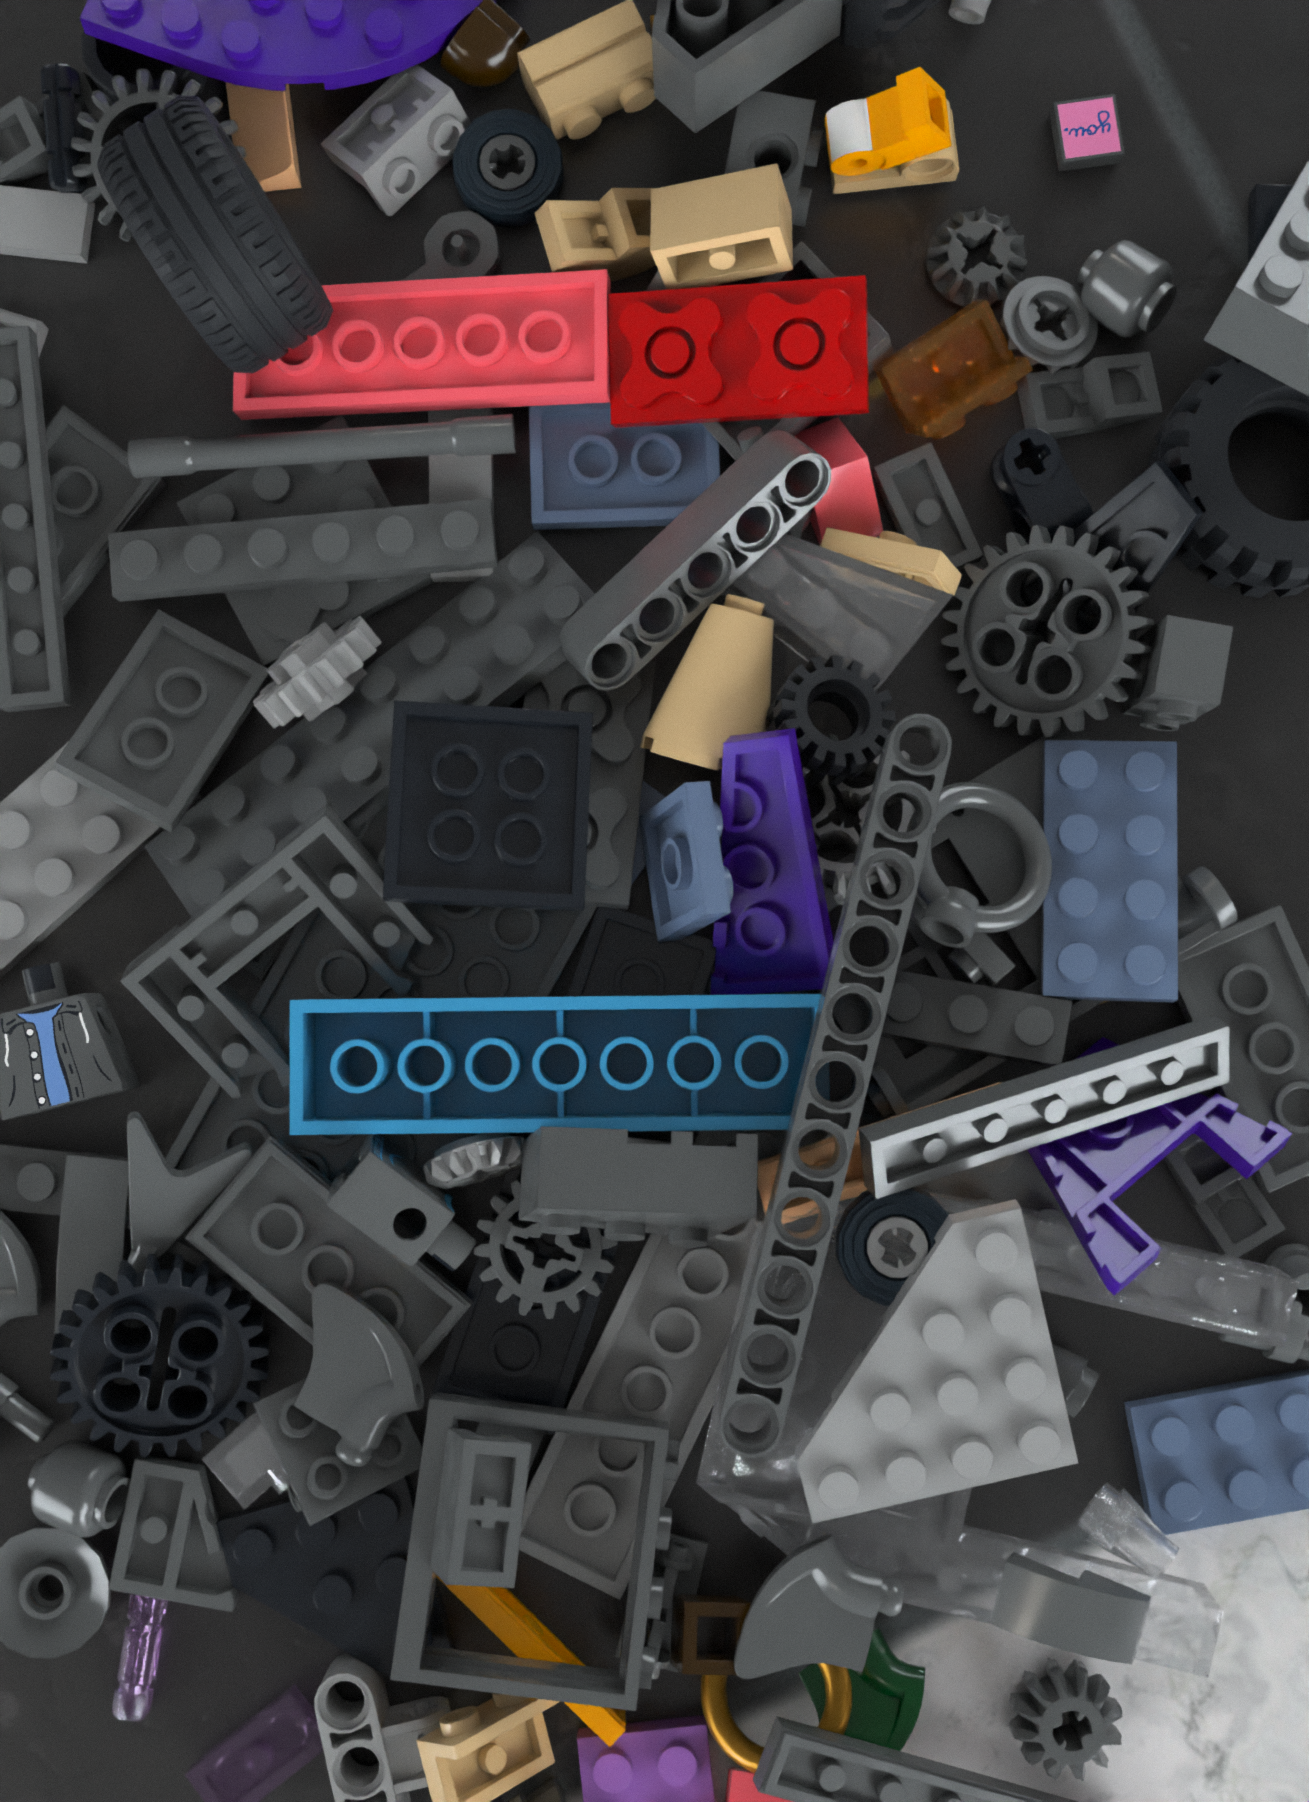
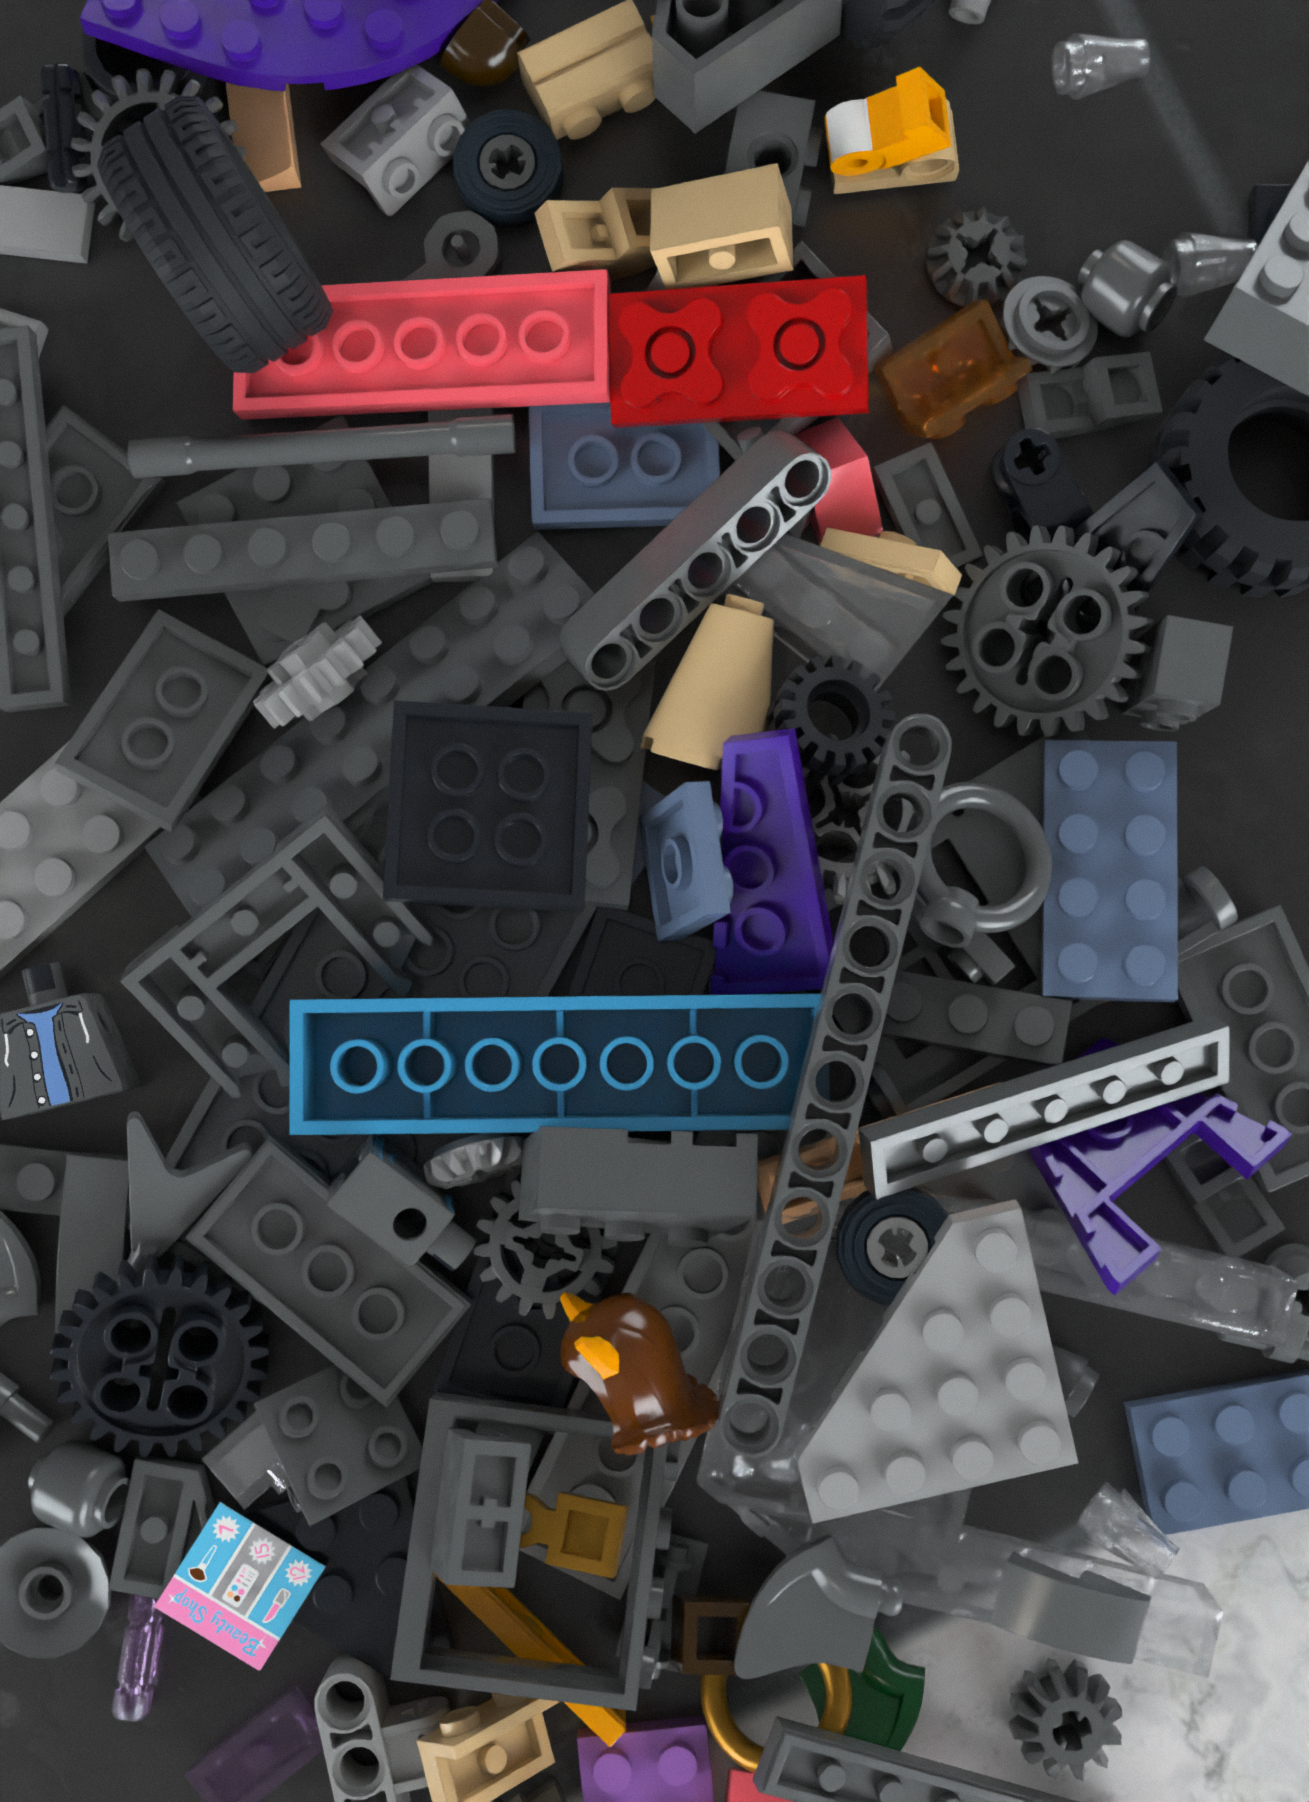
dark grey arm [294,1282,424,1467] -> none
tile [1049,94,1125,172] -> none
none -> sticker [154,1502,326,1671]
none -> pearl gold plate [519,1492,629,1578]
none -> reddish brown hair [560,1291,719,1455]
none -> clear cone [1051,33,1150,100]
none -> clear cone [1159,232,1258,298]

